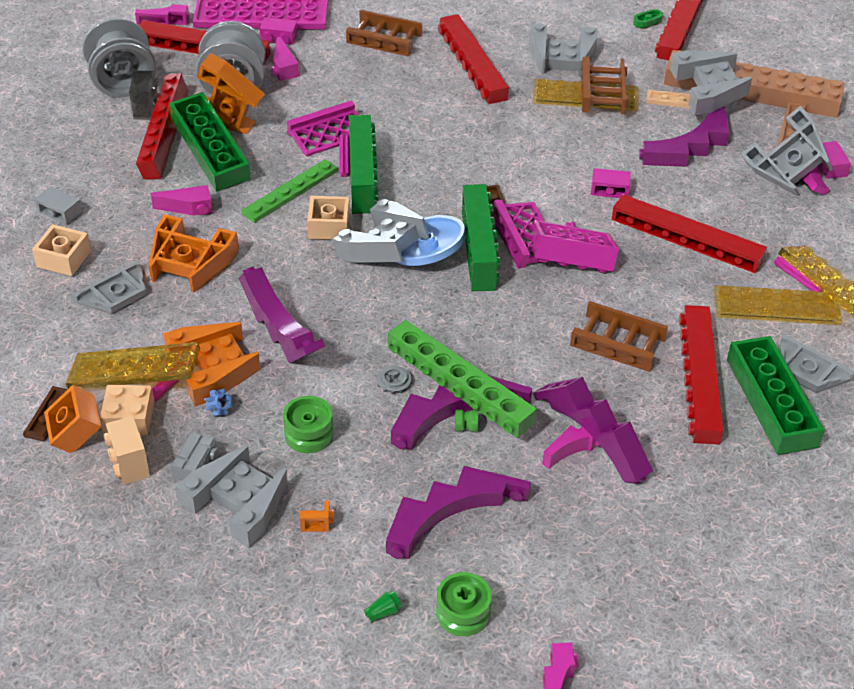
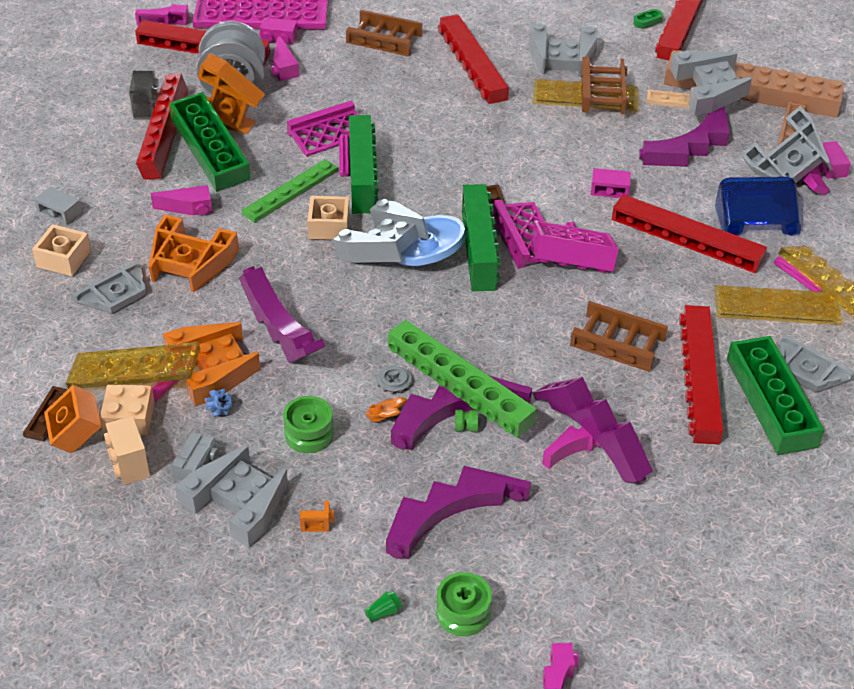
light grey wheel [82,18,155,98] -> none
none -> orange plate [366,397,408,422]
none -> clear blue windscreen [715,177,801,236]

